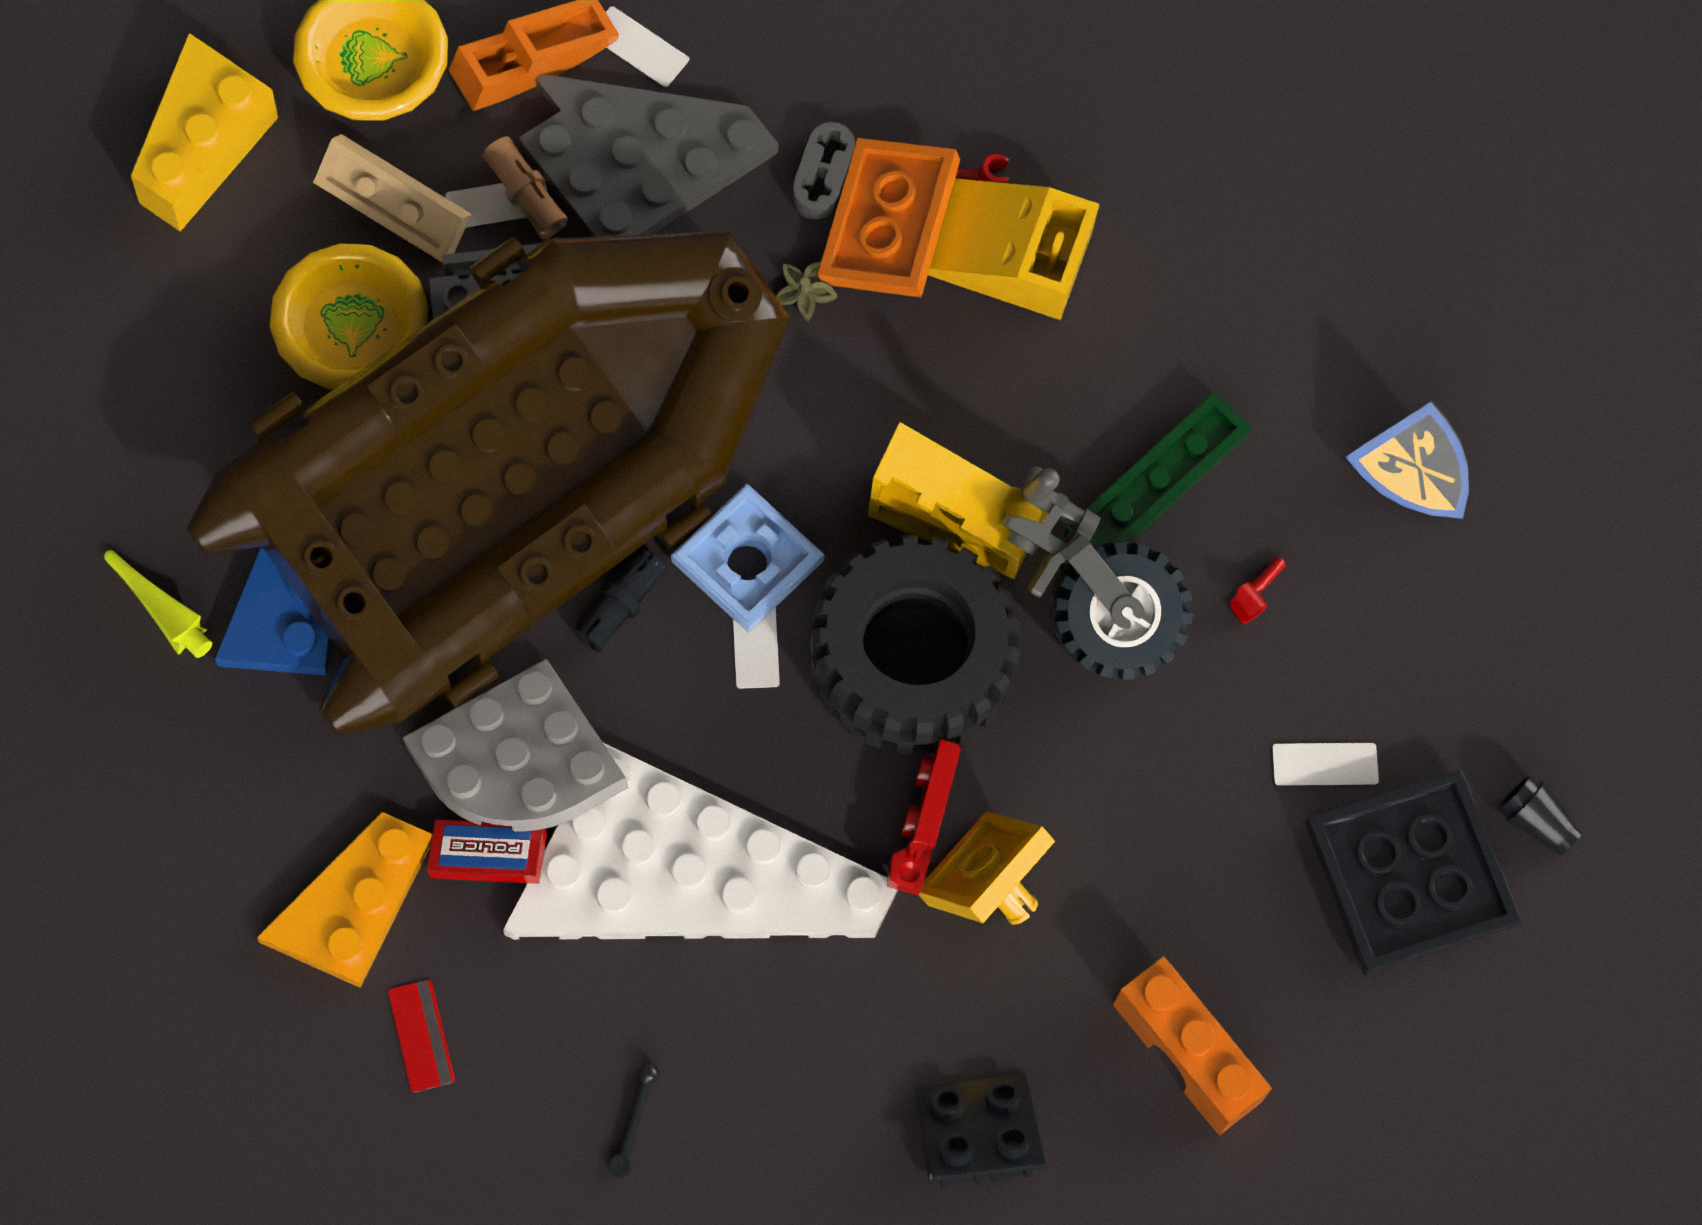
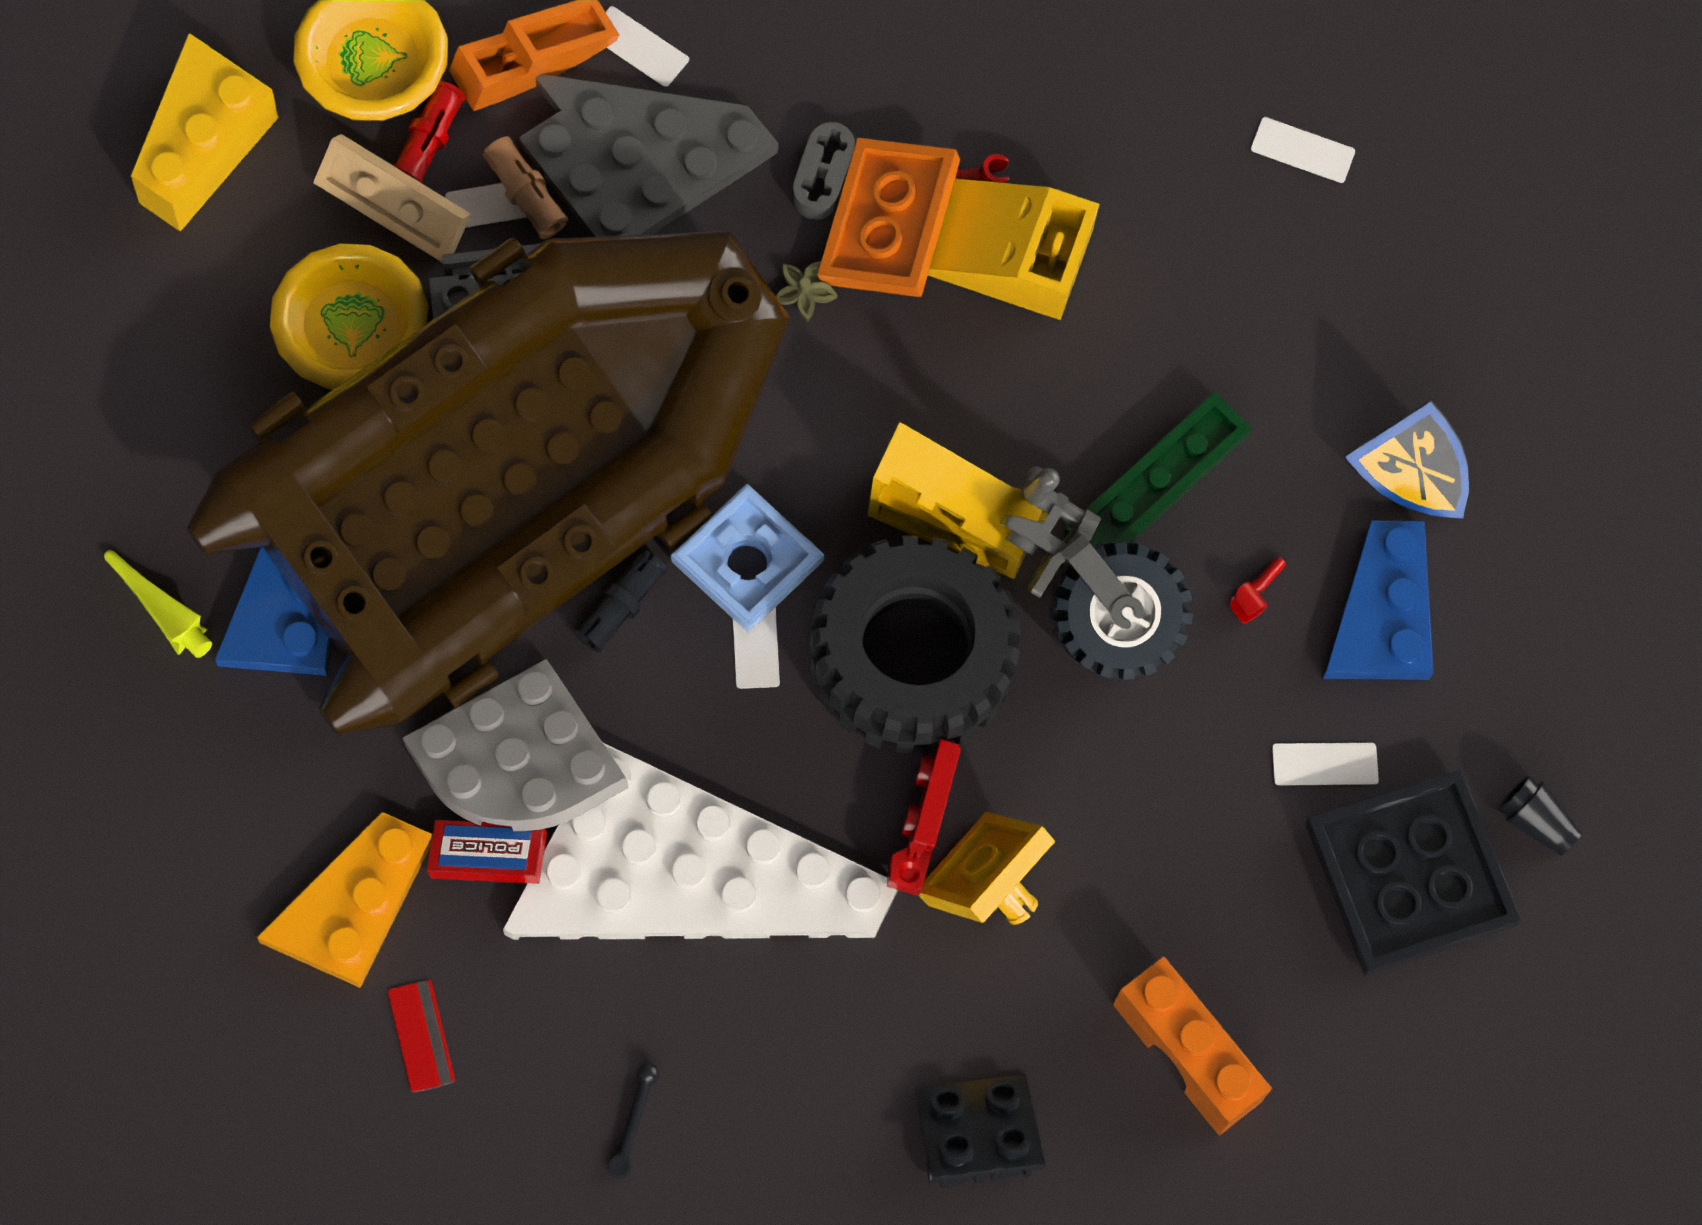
none -> red pin [393,81,466,183]
none -> white sticker [1251,117,1355,183]
none -> blue wing [1323,521,1433,680]

